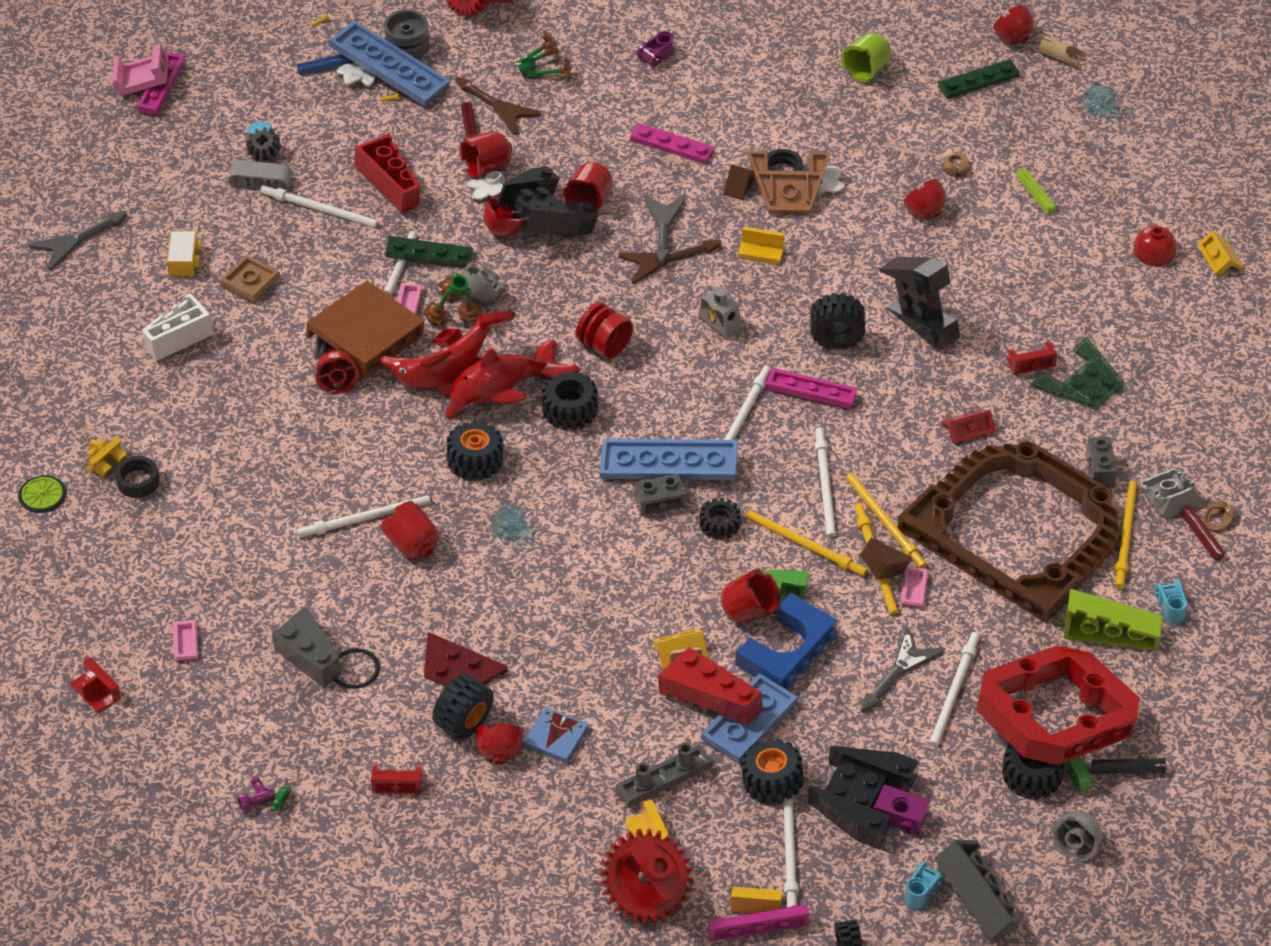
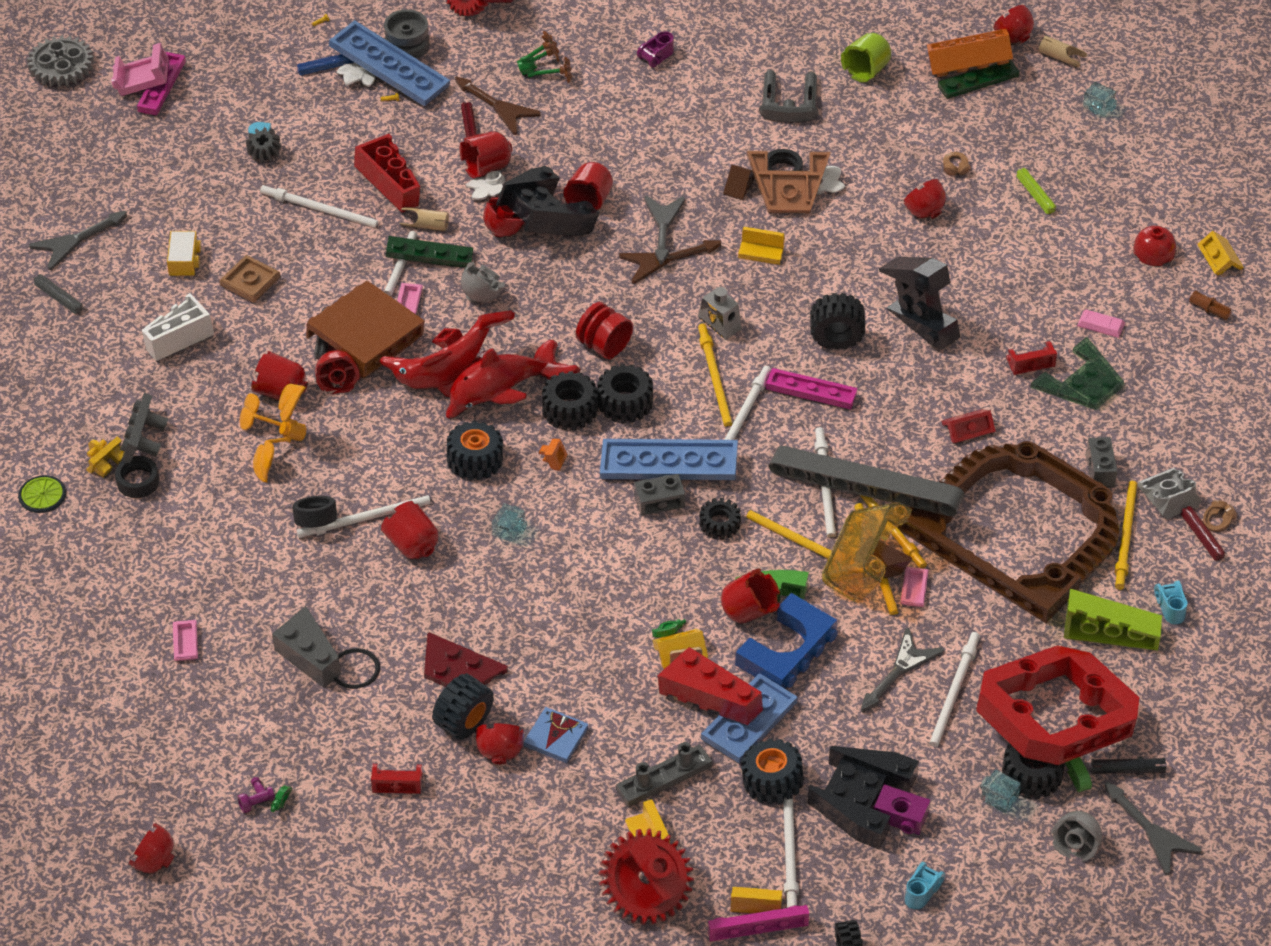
red panel [70,657,121,713] -> none
light grey beam [229,160,292,190] -> none
dark orange plant [423,273,483,325] -> none
dark pink plate [630,123,714,164] -> none
dark grey wedge [934,840,1023,940] -> none
none -> light grey gear [27,35,94,87]
none -> dark grey axle [34,274,83,314]
none -> dark grey plate [120,393,169,464]
none -> red cylinder [128,822,175,874]
none -> light orange plant [240,384,307,483]
none -> red cylinder [251,351,308,401]
none -> black tyre [292,495,338,528]
none -> tan piece [399,208,449,231]
none -> orange tile [538,439,568,471]
none -> black tyre [597,364,653,423]
none -> green piece [652,619,686,638]
none -> yellow bar [698,323,732,427]
none -> dark grey piece [759,69,819,122]
none -> dark grey beam [769,446,965,516]
none -> clear yellow windscreen [822,503,912,603]
none -> orange slope [926,29,1013,77]
none -> clear light blue brick [980,769,1021,814]
none -> bright pink tile [1077,310,1125,338]
none -> dark grey piece [1105,782,1202,875]
none -> dark orange axle [1189,290,1232,320]

